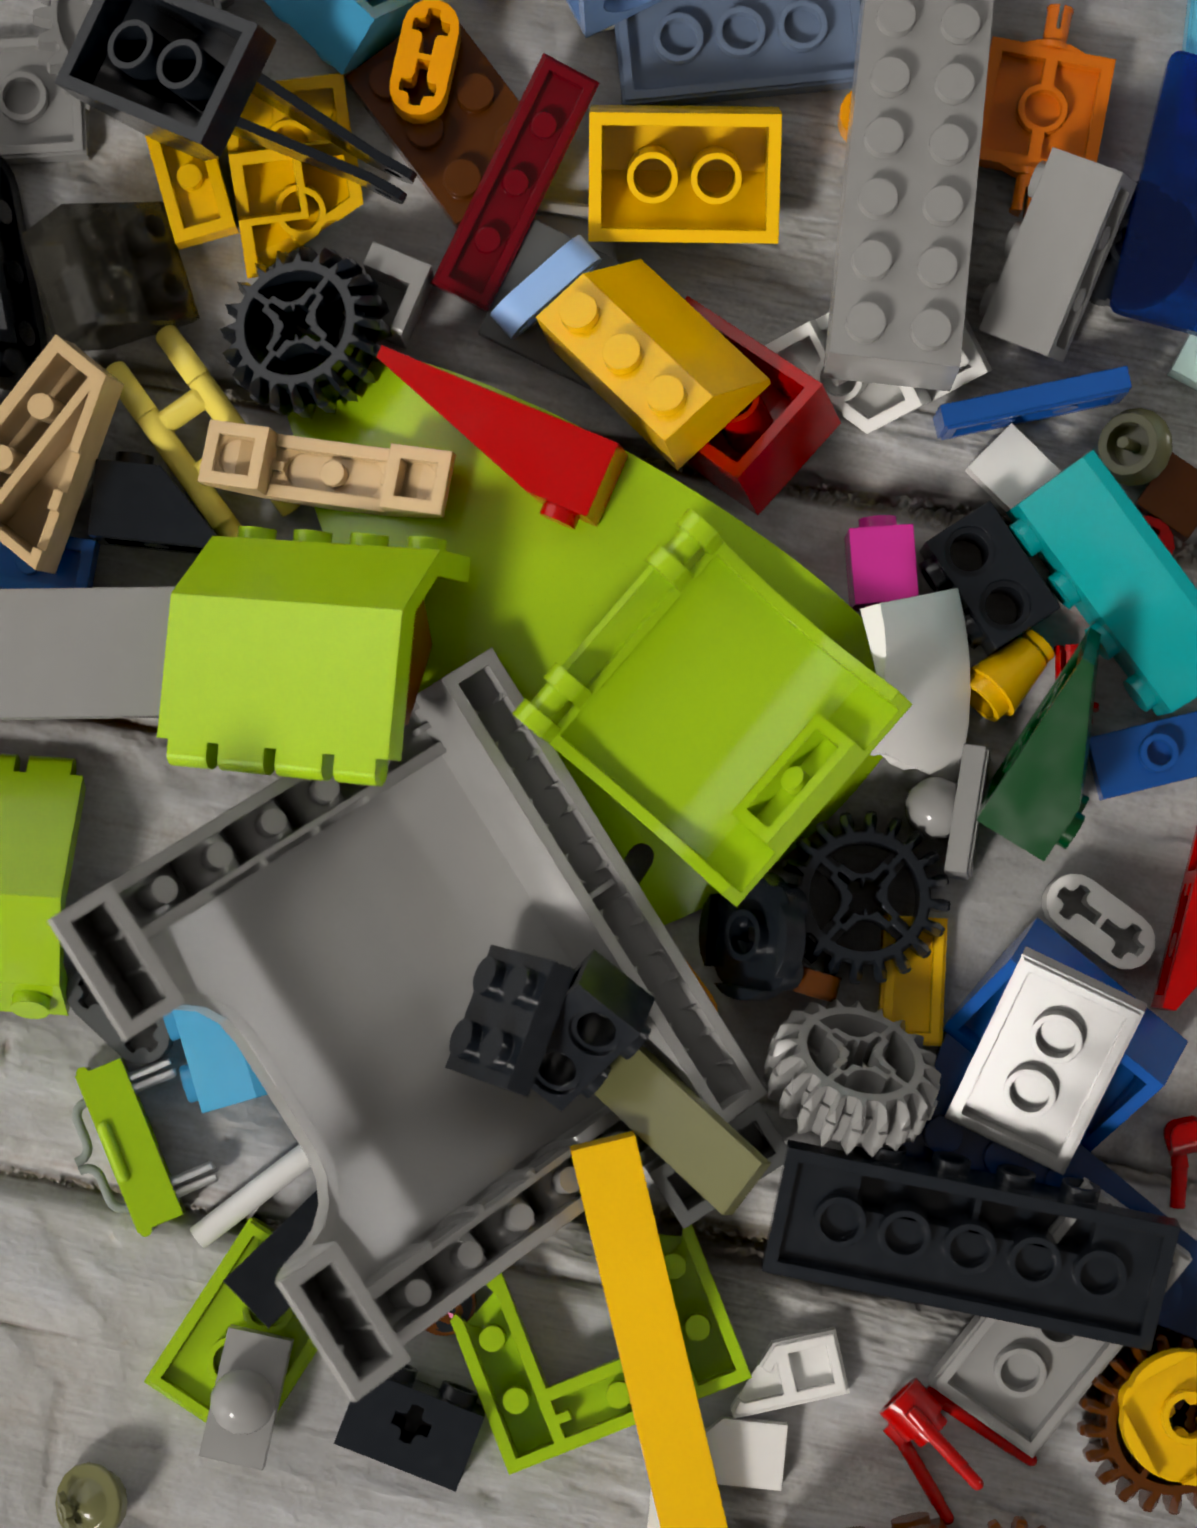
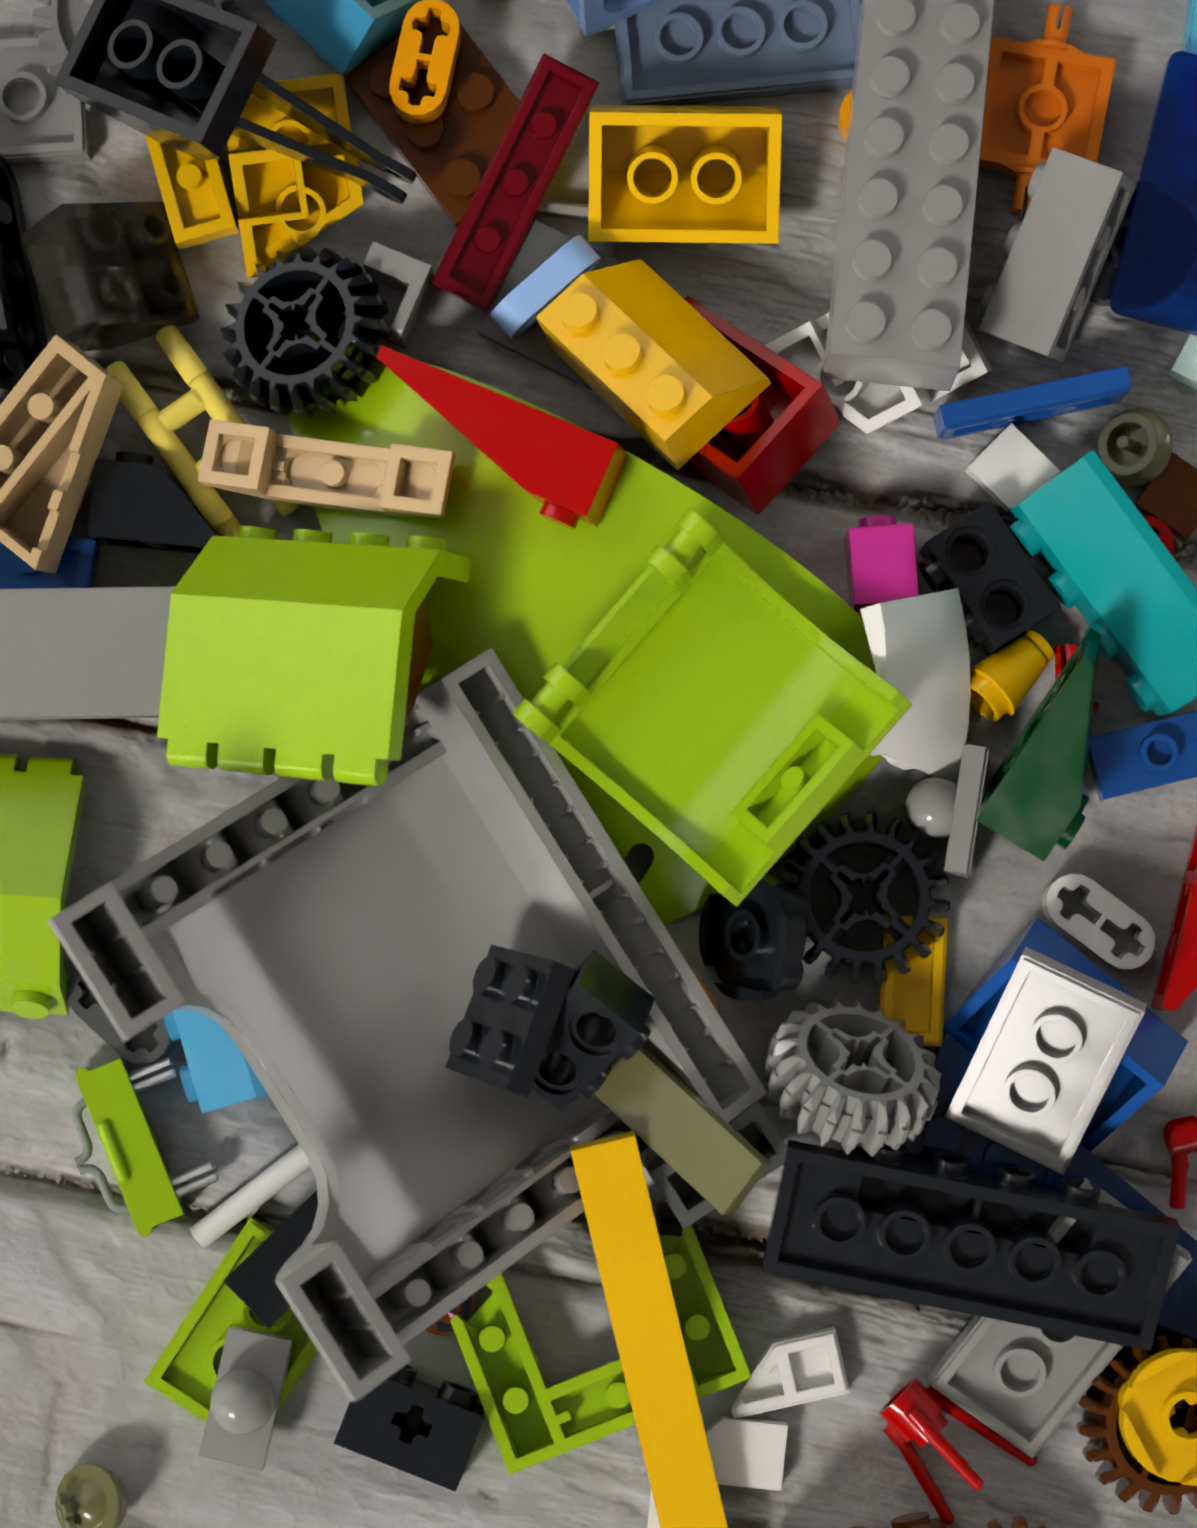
reddish brown tile [791,966,842,1002] -> none

